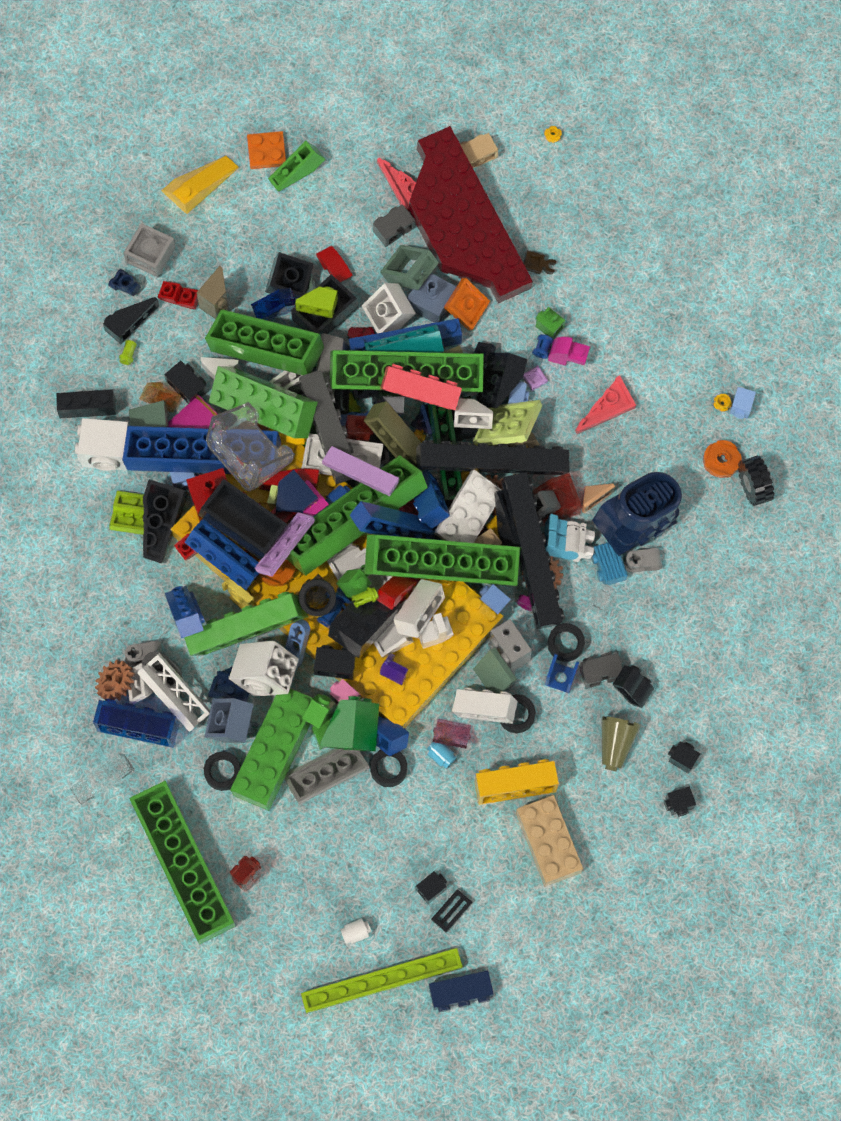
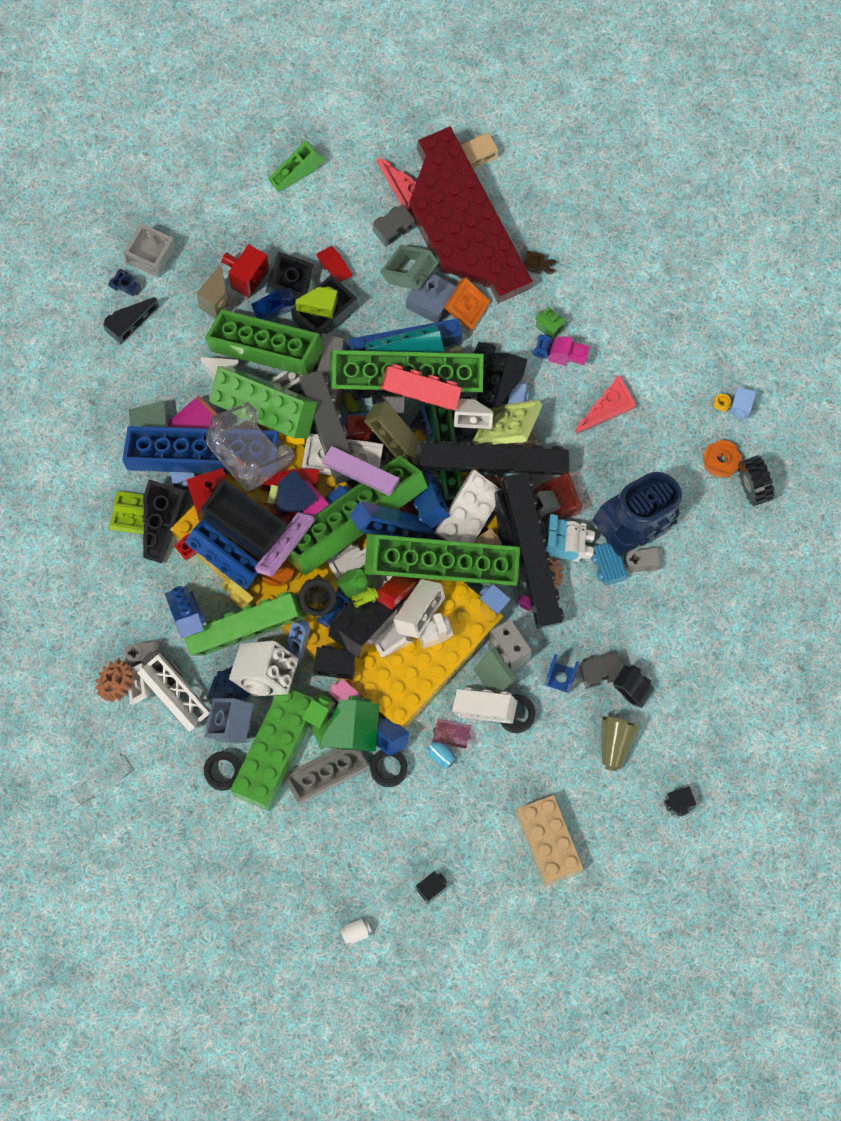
black brick [56,389,116,418] -> none
white brick [75,418,129,471] -> none
clear blue brick [93,699,179,748] -> none
lime pin [119,340,137,365] -> none
bright green brick [129,781,236,945] -> none
clear orange slope [139,382,181,413] -> none
red slope [158,281,199,310] -> none
yellow wedge [161,156,239,214] -> none
black brick [164,361,207,404] -> none
clear red brick [230,856,261,892] -> none
orange plate [247,131,286,169] -> none
lime plate [301,948,463,1014] -> none
black tile [334,389,350,415] -> none
dark red piece [347,327,375,339] -> none
white brick [361,283,416,333] -> none
dark purple tile [380,653,408,685] -> none
dark blue brick [428,970,494,1012] -> none
black tile [431,889,472,933] -> none
yellow brick [474,759,559,805] -> none
lavender tile [523,366,548,391] -> none
yellow plate [544,126,562,143] -> none
black tyre [548,623,585,662] -> none
light nougat slope [582,484,615,513] -> none
black brick [668,741,701,774] -> none
none -> red brick [221,244,269,298]

